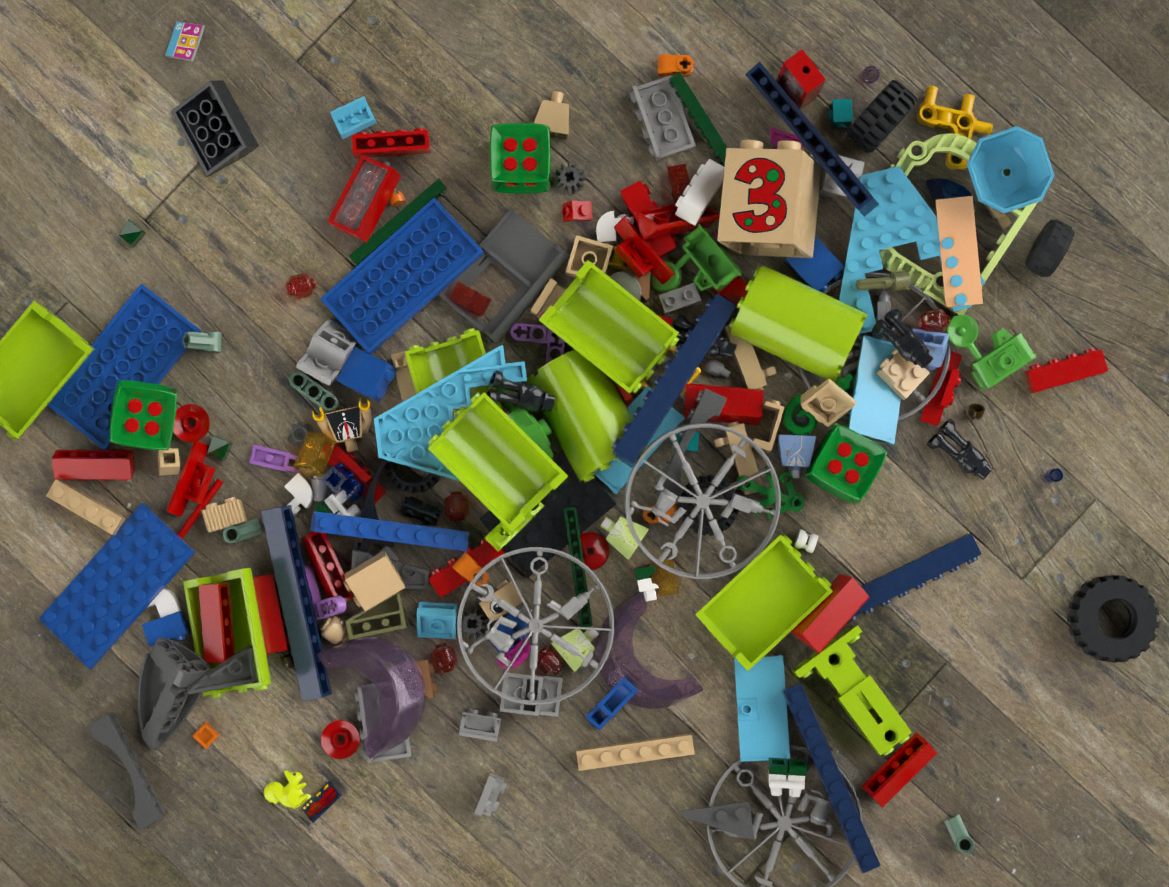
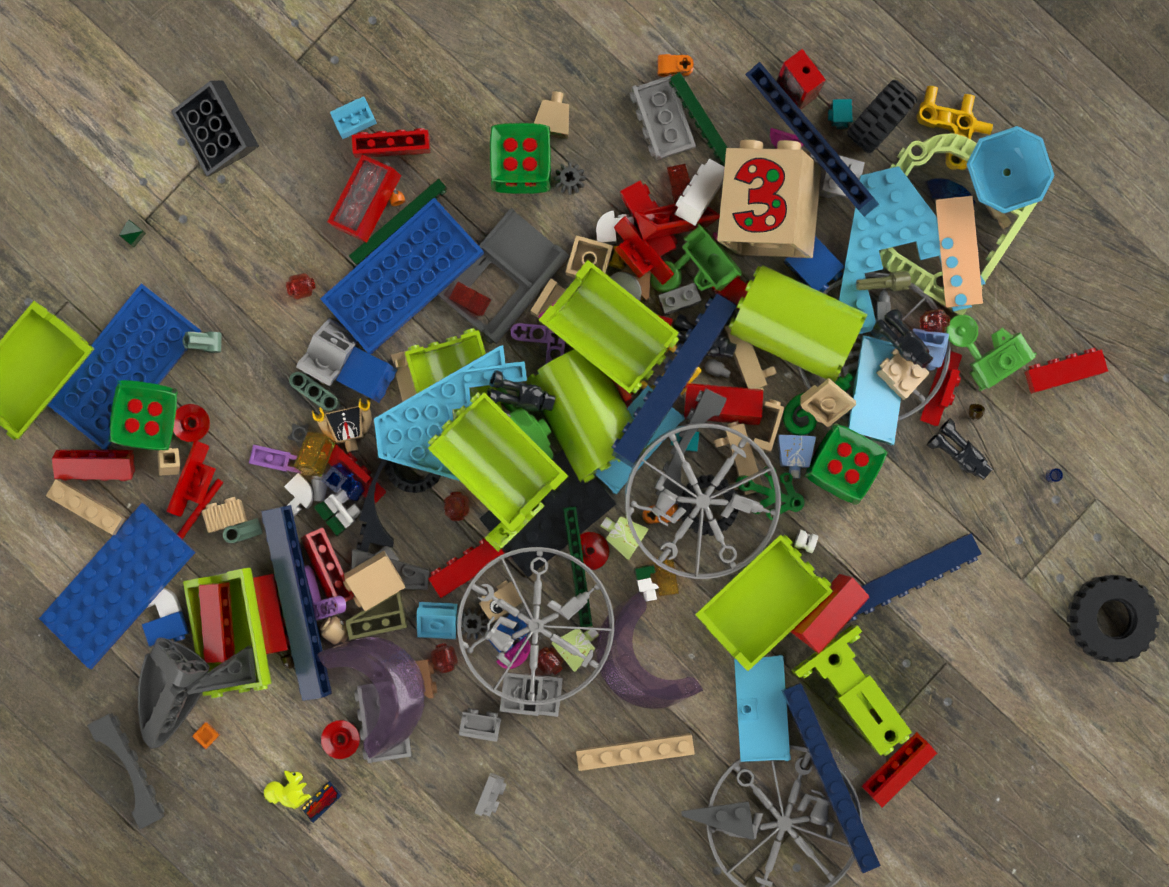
piece [165,21,205,62] -> none
dark green slope [207,435,233,461] -> none
blue brick [310,511,469,551] -> none
black hinge [401,496,442,526] -> none
orange piece [452,552,489,587] -> none
red bracket [562,200,593,222] -> none
blue slope [585,677,638,731] -> none
hips [768,757,807,797] -> none
bush [861,66,880,84] -> none
sand green piece [943,814,974,854] -> none
black tyre [1025,219,1075,277] -> none

